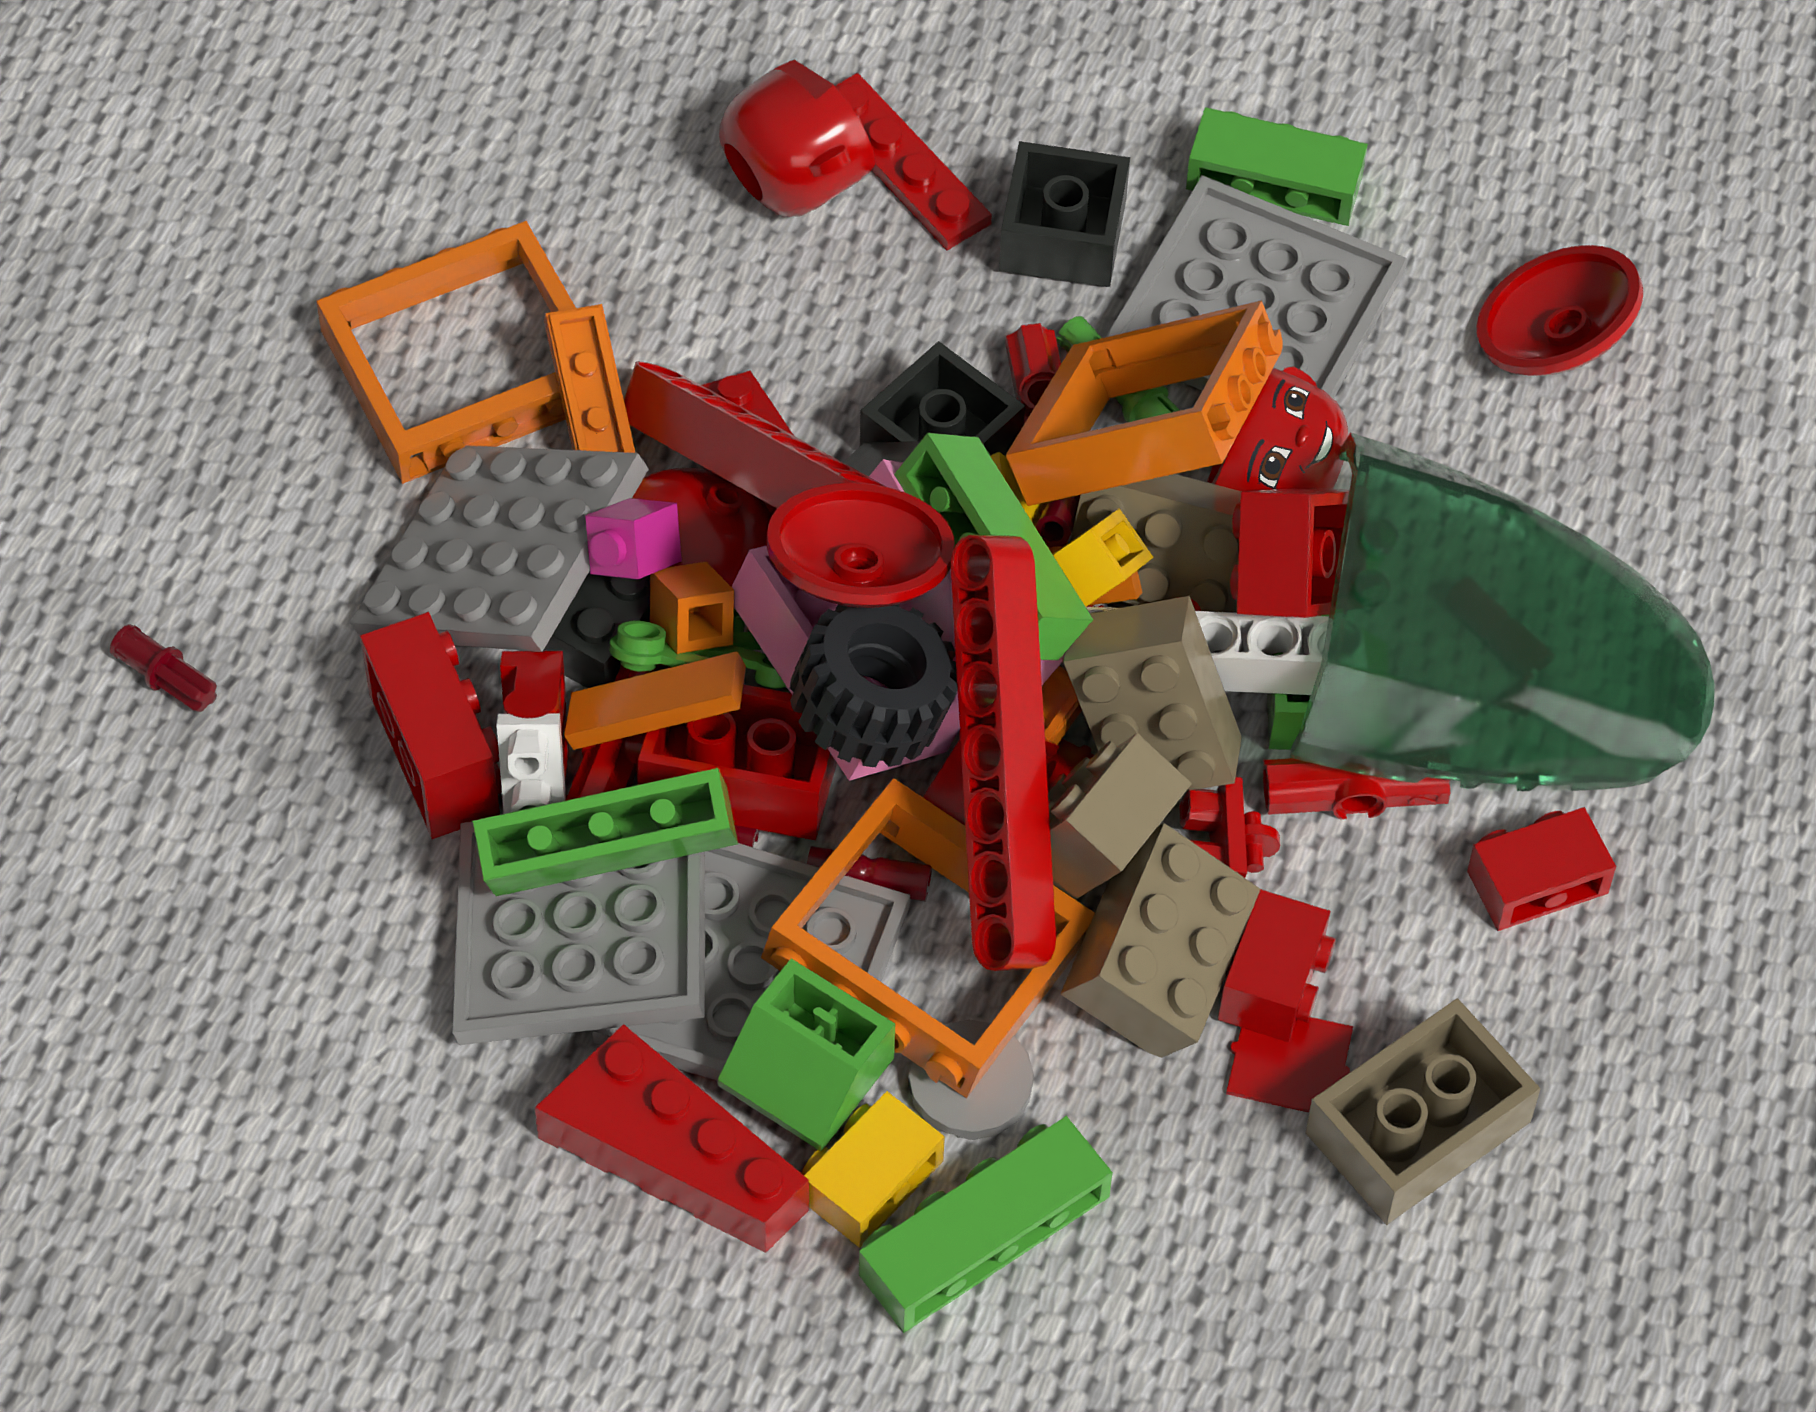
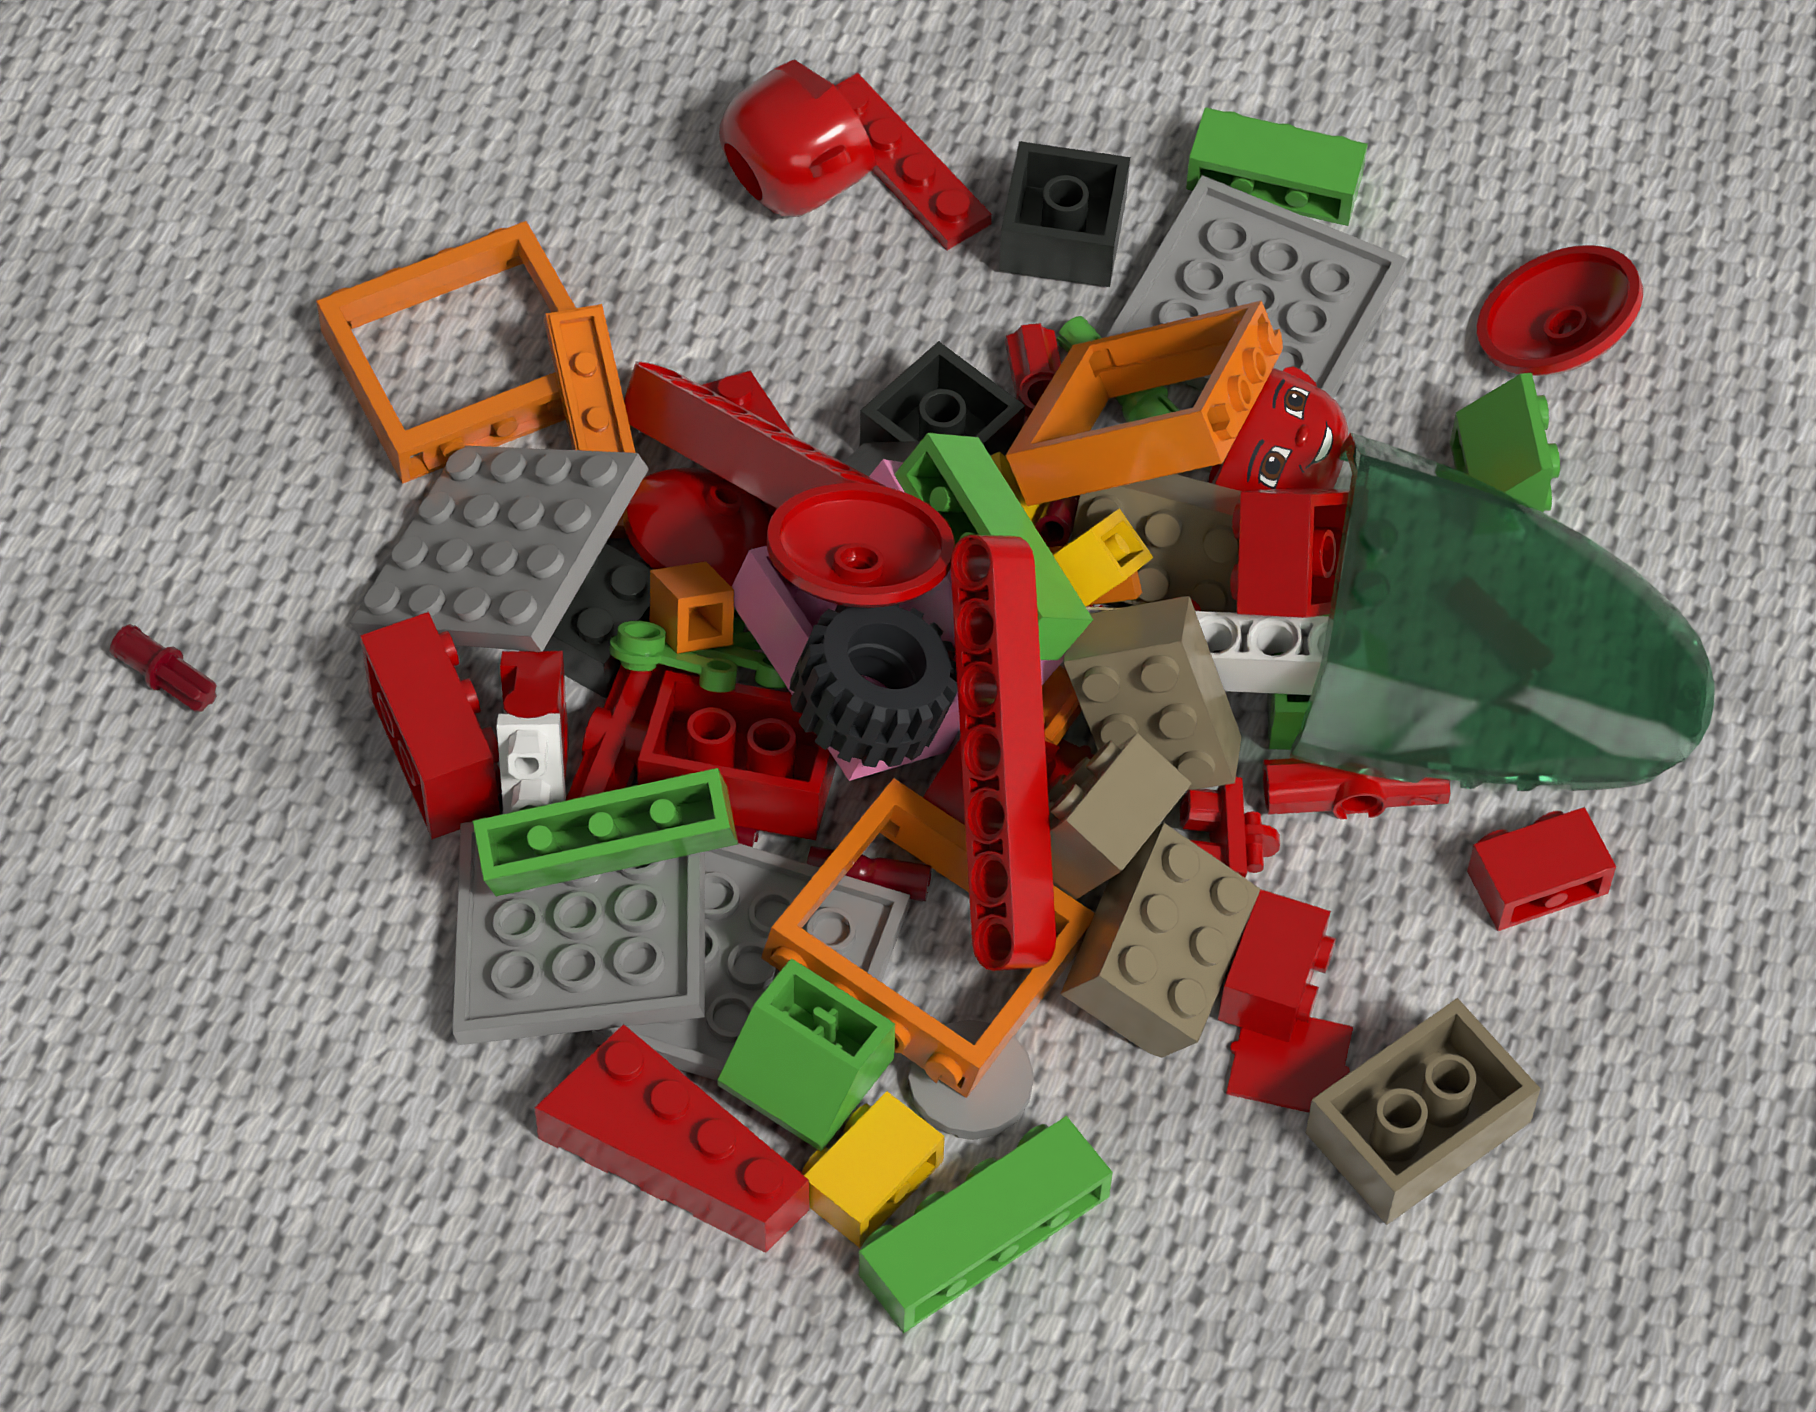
orange tile [564,651,746,750] -> none
dark pink brick [585,498,682,579] -> none
none -> bright green slope [1450,373,1560,538]

